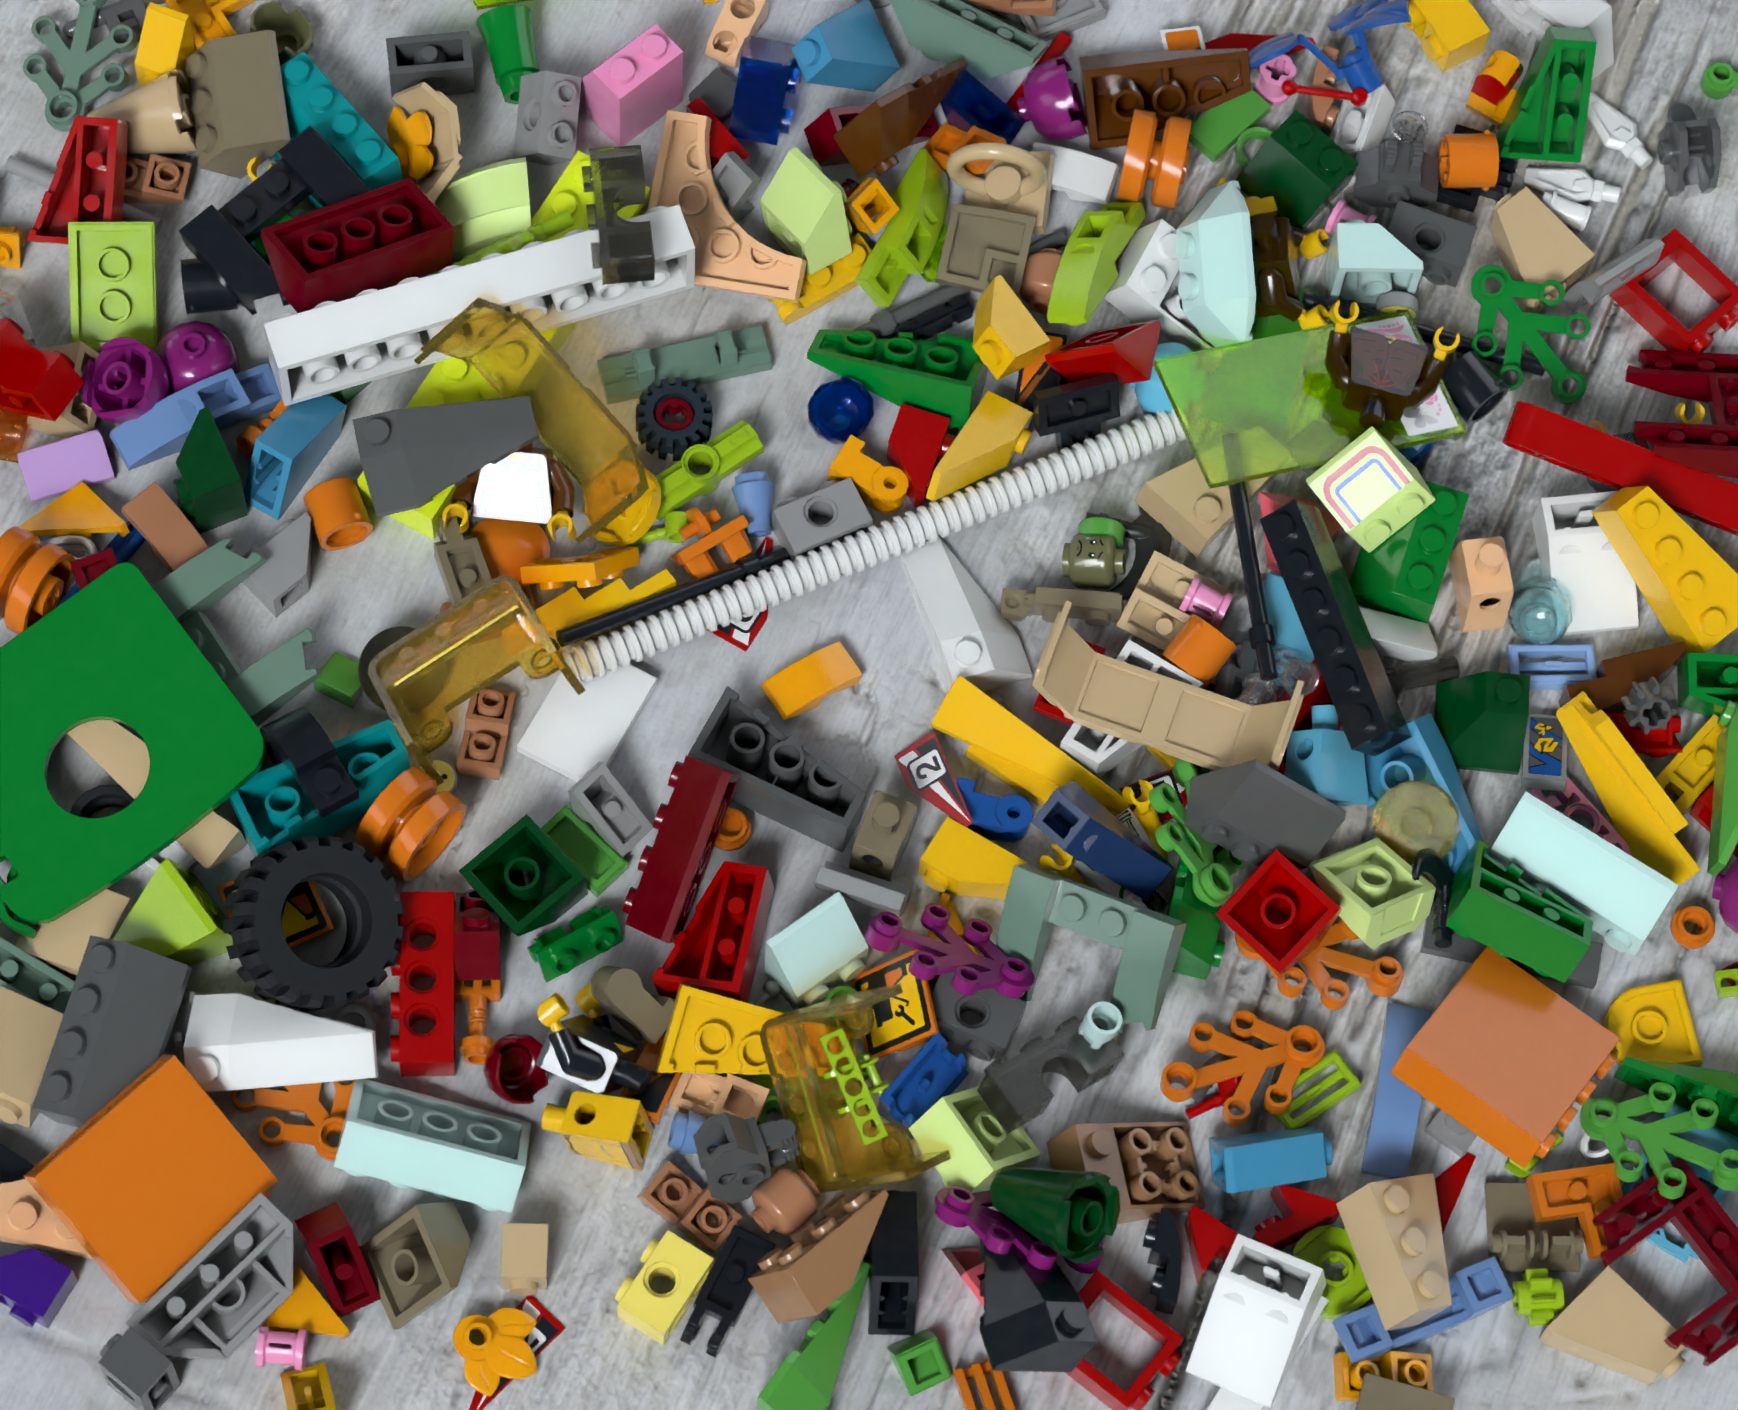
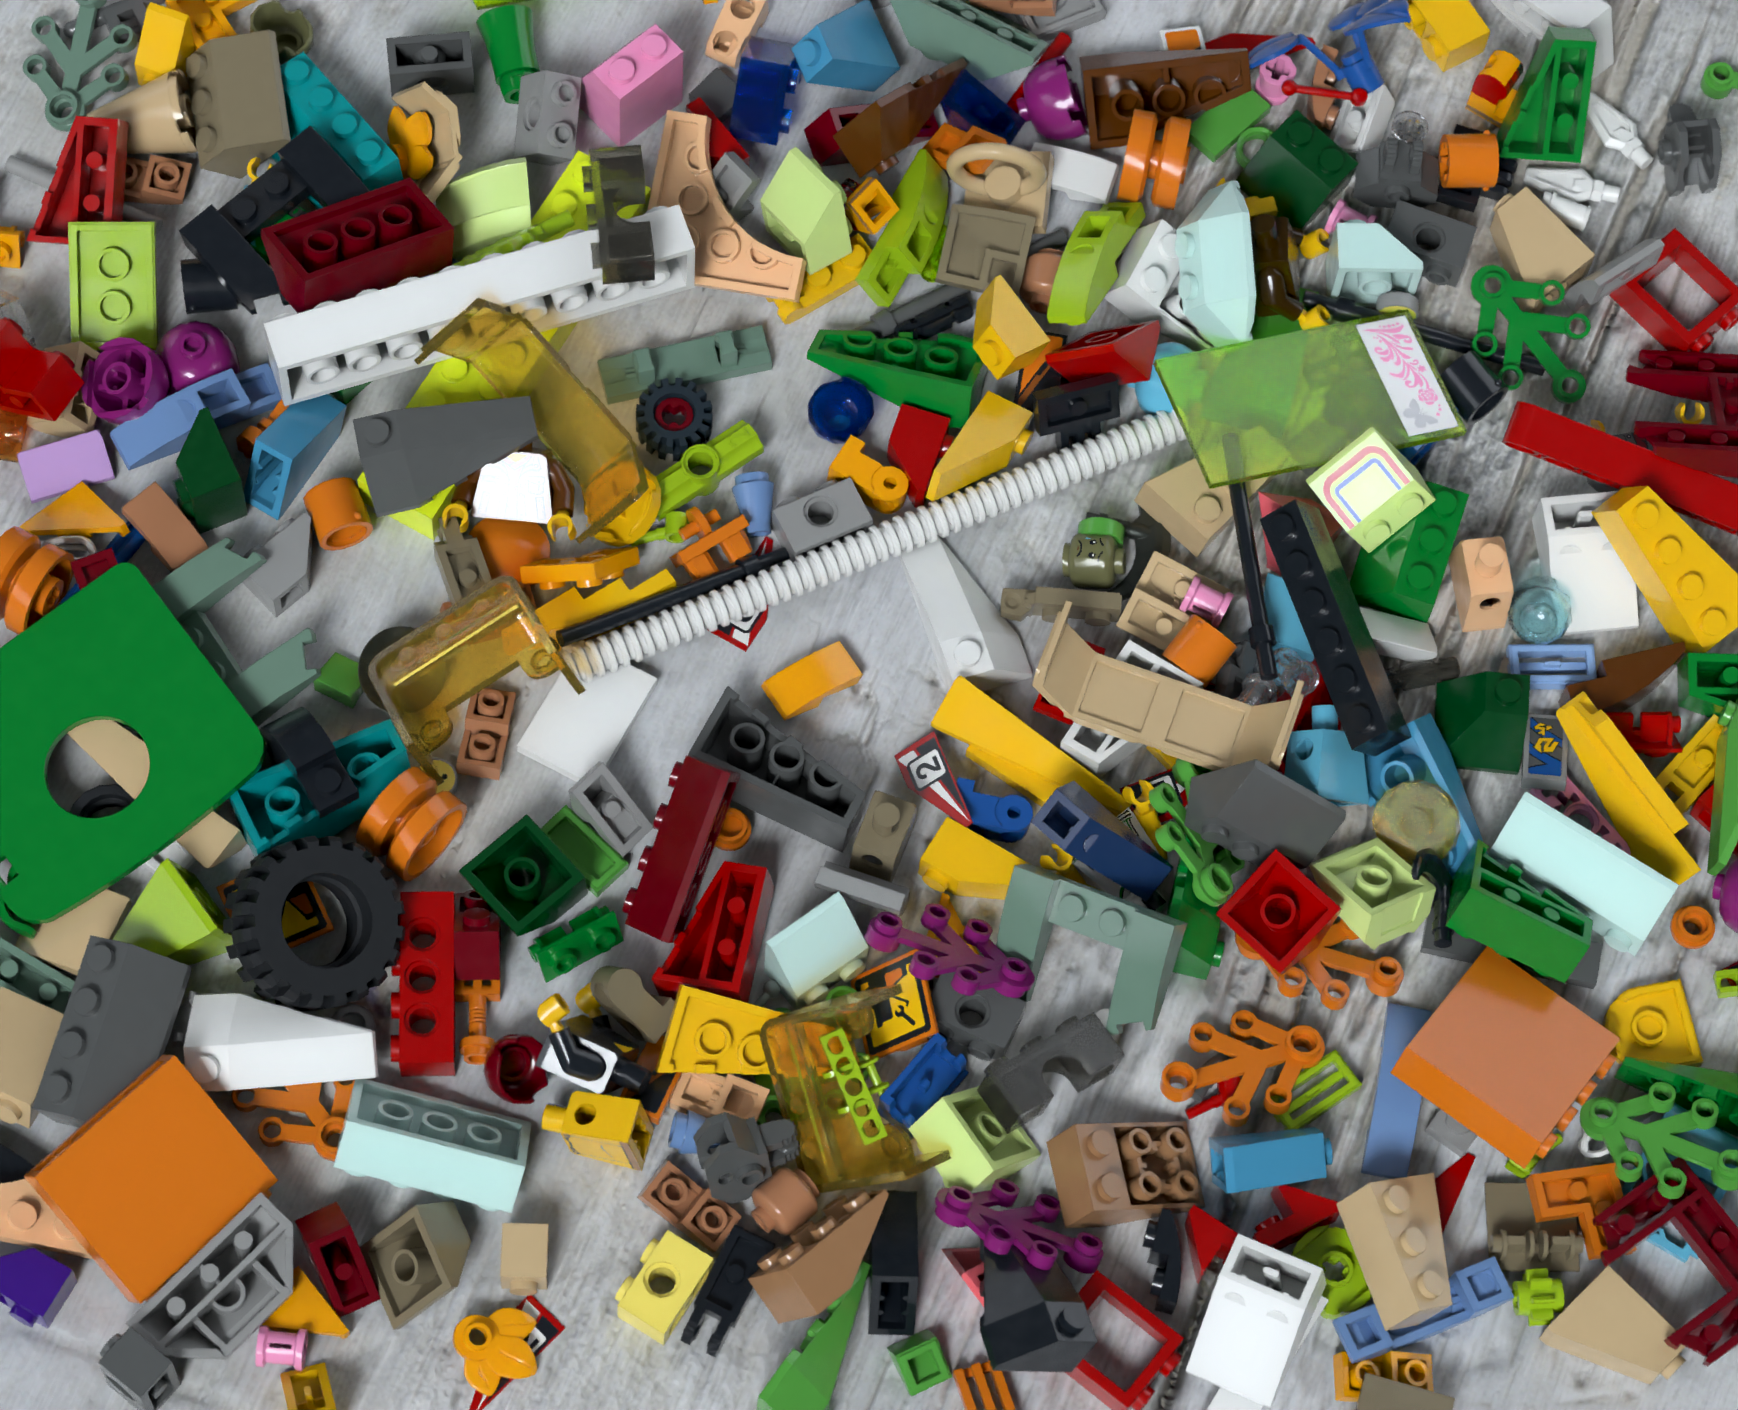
dark green cone [990,1167,1120,1263] -> none
light aqua hose [1078,1001,1123,1049] -> none
torso [1325,300,1460,430] -> none
dark grey gear [1621,676,1678,734] -> none

